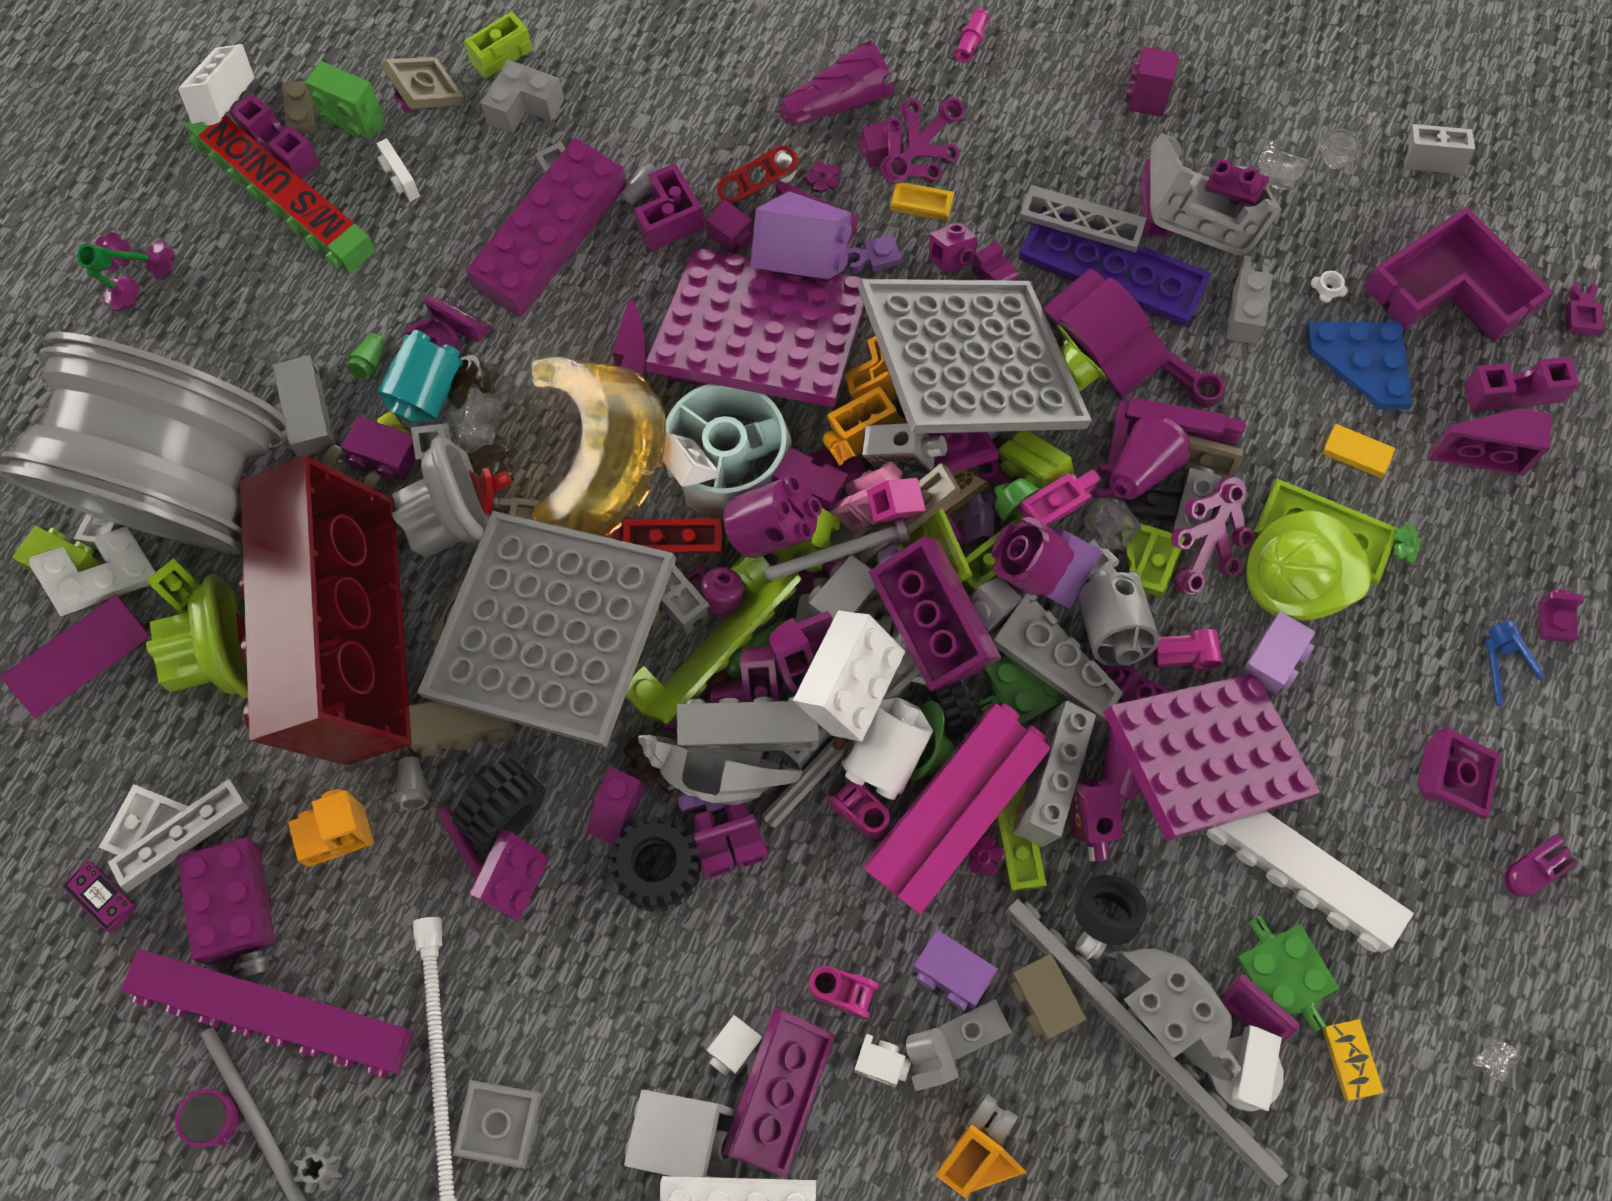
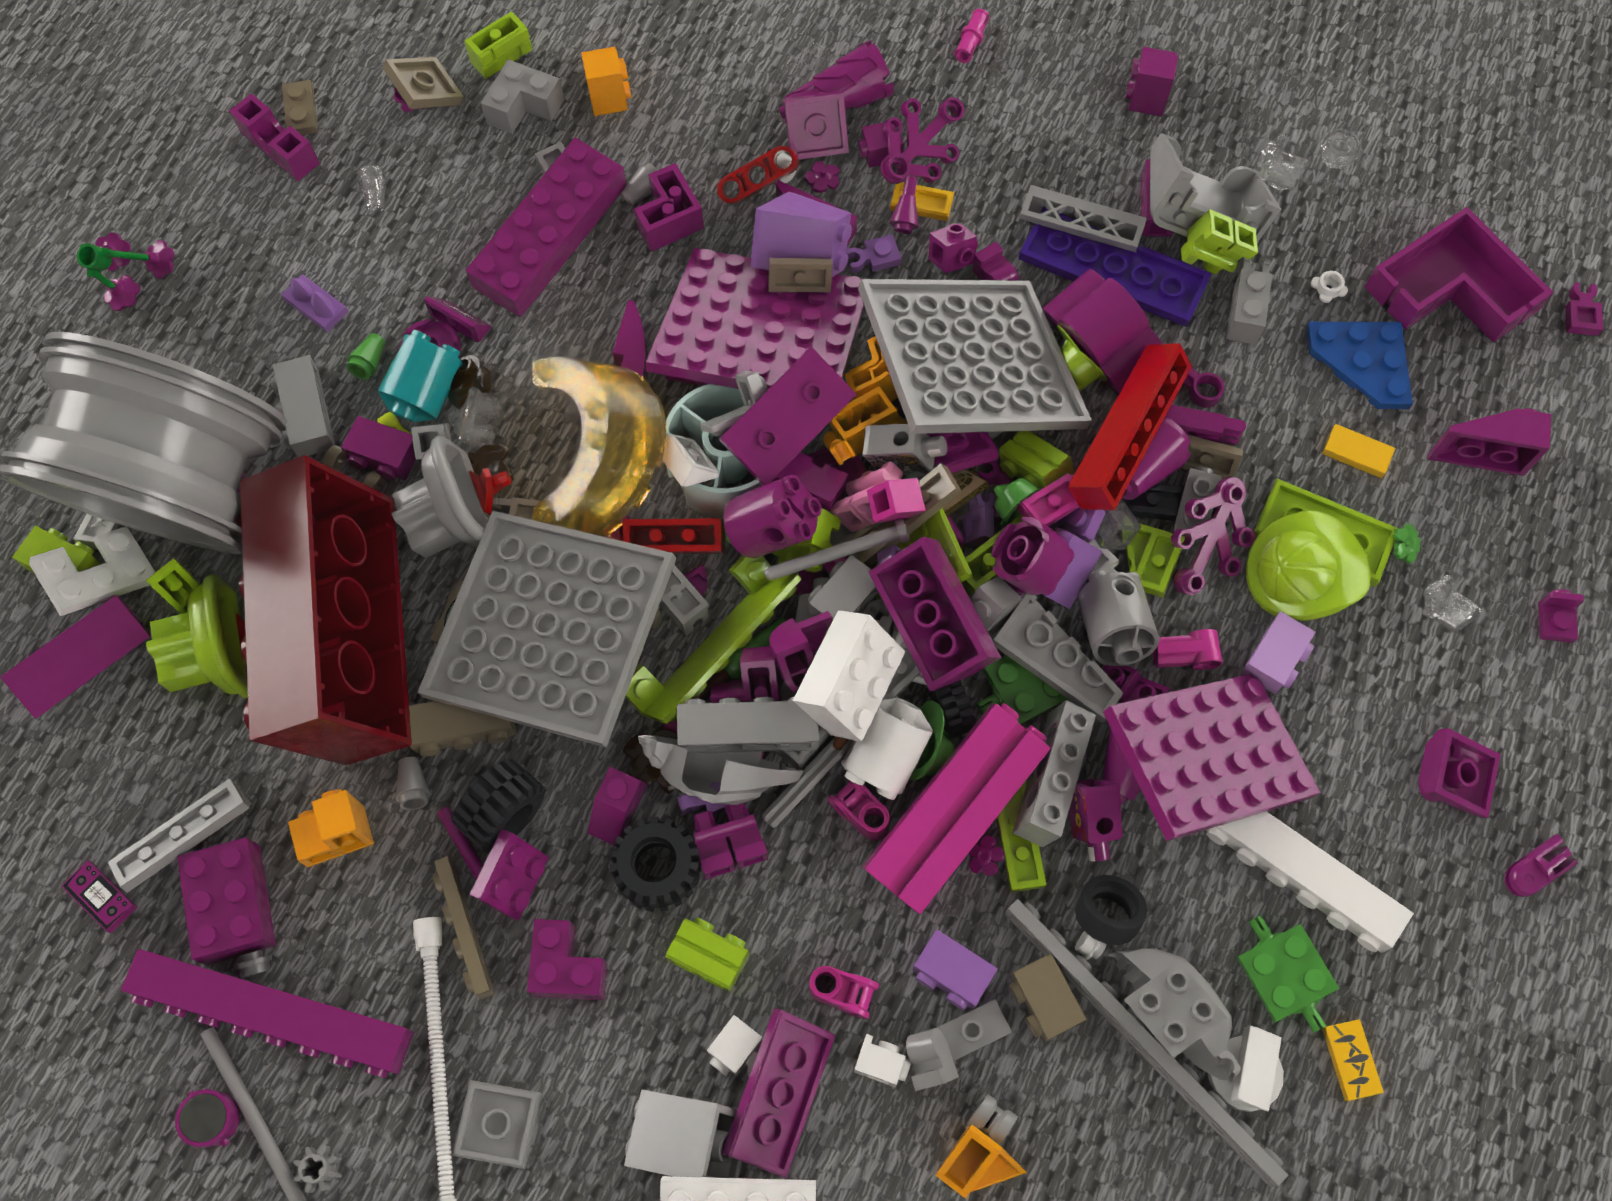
white wing [99,784,189,855] -> none
white brick [178,44,255,125] -> none
brick [184,115,376,274] -> none
bright green brick [305,61,385,140] -> none
white plate [376,138,420,201] -> none
magenta head [700,567,744,616] -> none
magenta brick [705,200,753,254] -> none
magenta hips [1205,159,1269,206] -> none
magenta tile [1219,973,1300,1046] -> none
light grey hinge [1404,124,1475,175] -> none
magenta arch [1463,357,1580,412] -> none
clear wheel [1471,1036,1521,1083] -> none
blue plant [1484,621,1544,706] -> none
none -> medium lavender tile [281,274,348,333]
none -> clear cone [356,165,387,212]
none -> dark tan plate [432,856,495,999]
none -> magenta brick [527,919,608,1000]
none -> light orange brick [581,46,632,116]
none -> lime brick [665,917,750,993]
none -> light grey bracket [700,371,768,436]
none -> magenta plate [719,347,857,486]
none -> dark tan plate [768,258,833,292]
none -> magenta plate [784,91,849,160]
none -> magenta cone [889,176,919,234]
none -> medium lavender plate [1051,507,1106,541]
none -> red brick [1068,343,1192,510]
none -> lime hips [1181,209,1258,274]
none -> clear bracket [1424,575,1480,634]

